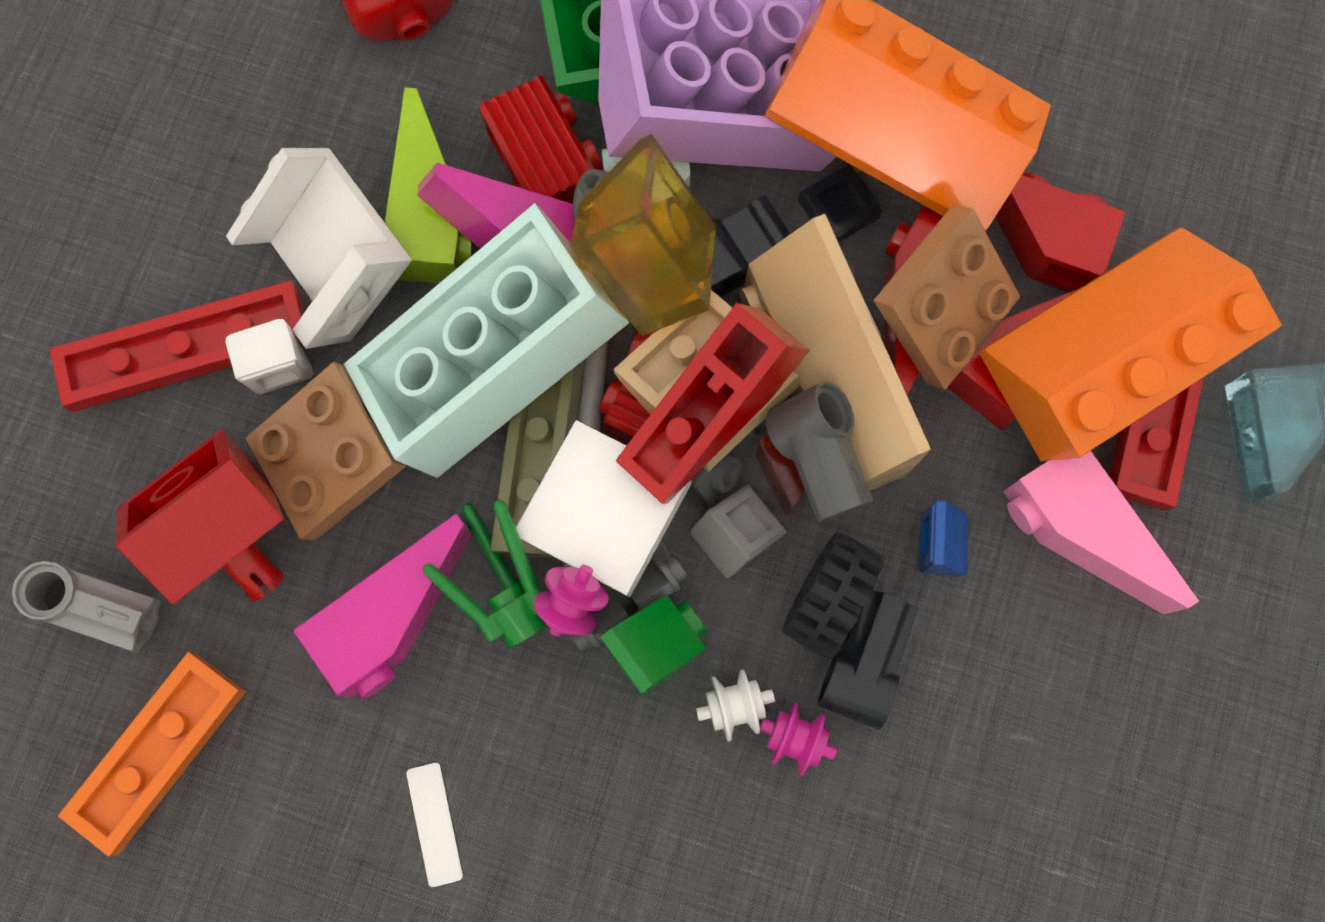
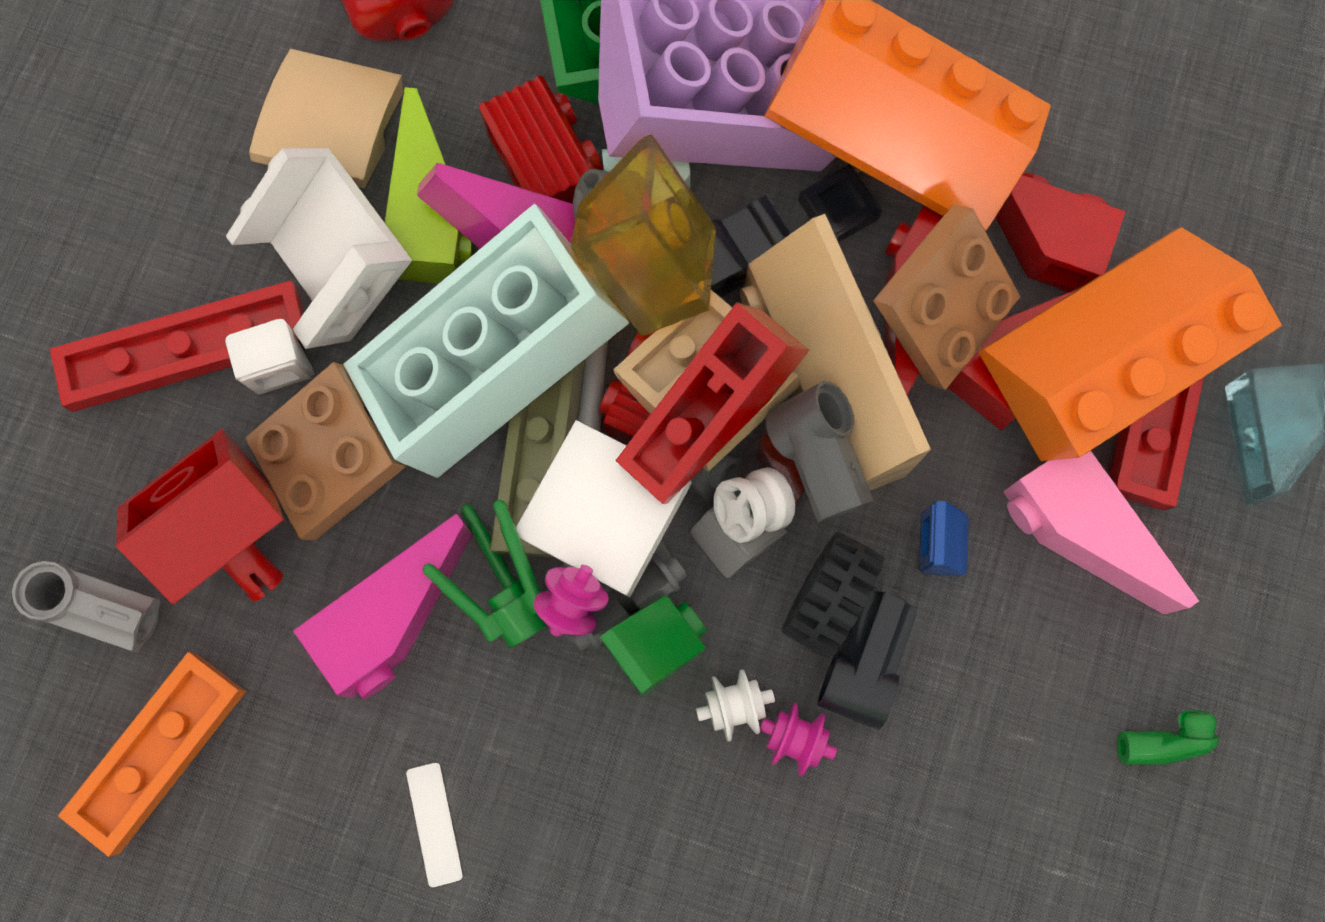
none -> tan slope [249,49,403,189]
none -> white wheel [714,467,795,543]
none -> green arm [1116,710,1220,765]

